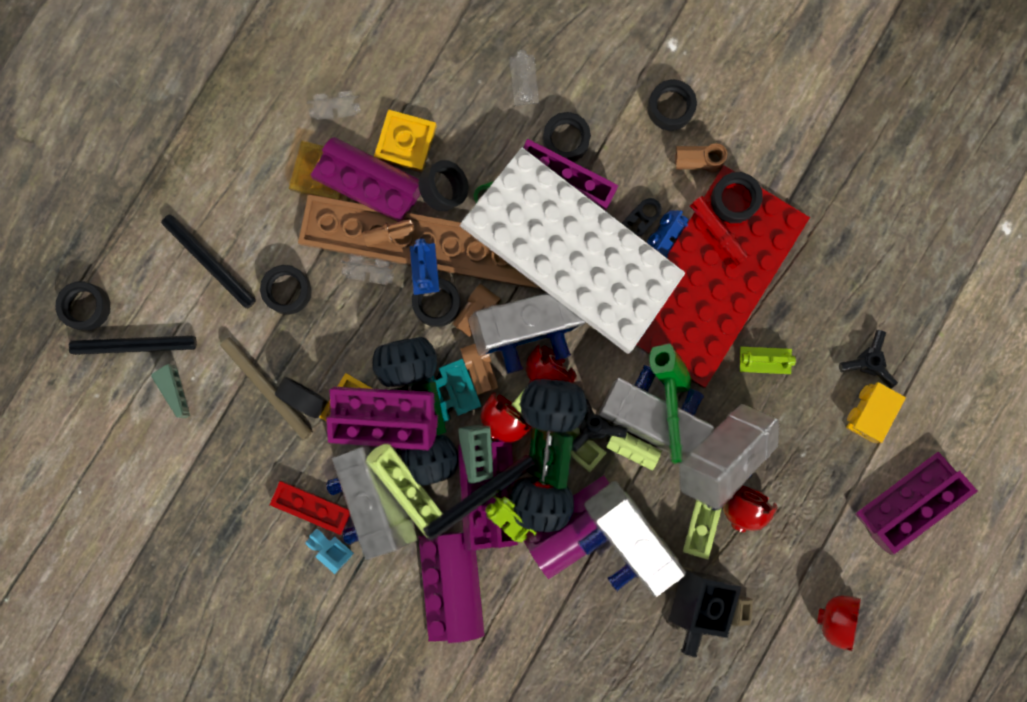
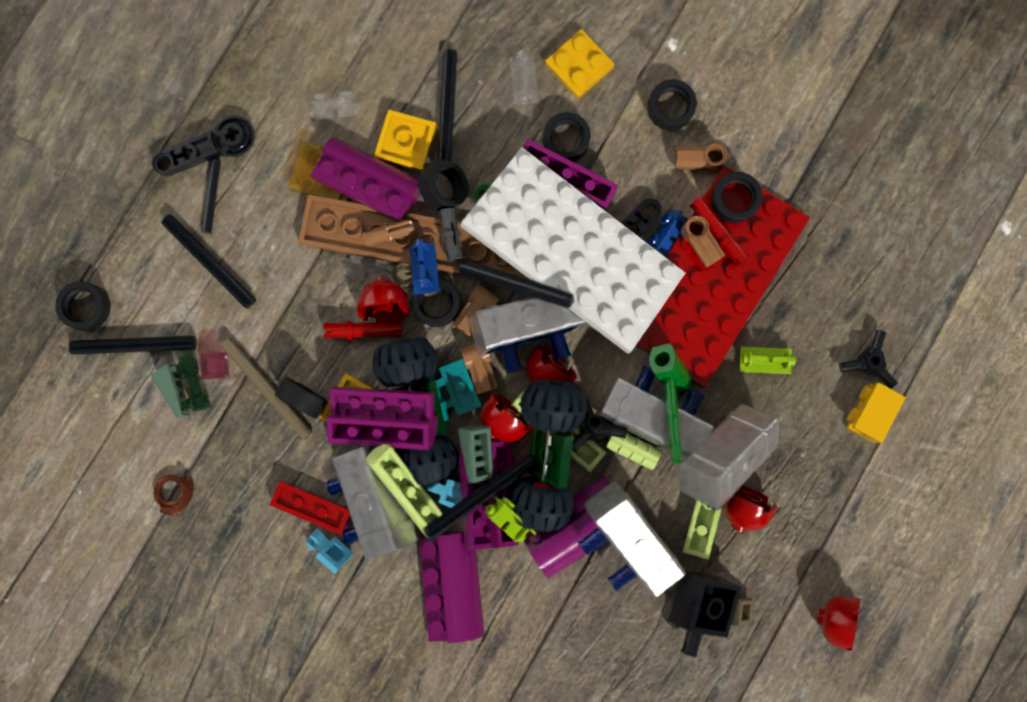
black tyre [260,265,312,315] -> none
magenta brick [855,451,978,555] -> none
none -> black beam [151,115,255,177]
none -> copper piece [153,475,194,516]
none -> clear green piece [168,354,211,412]
none -> black bar [201,158,221,234]
none -> clear pink brick [201,352,229,380]
none -> red pin [324,320,402,340]
none -> red cylinder [357,278,409,322]
none -> dark tan plate [394,262,413,286]
none -> medium azure plate [424,478,461,508]
none -> black axle [437,49,457,162]
none -> dark grey pin [439,208,463,262]
none -> black axle [458,260,575,309]
none -> yellow plate [545,29,615,100]
none -> medium nougat piece [681,216,725,268]

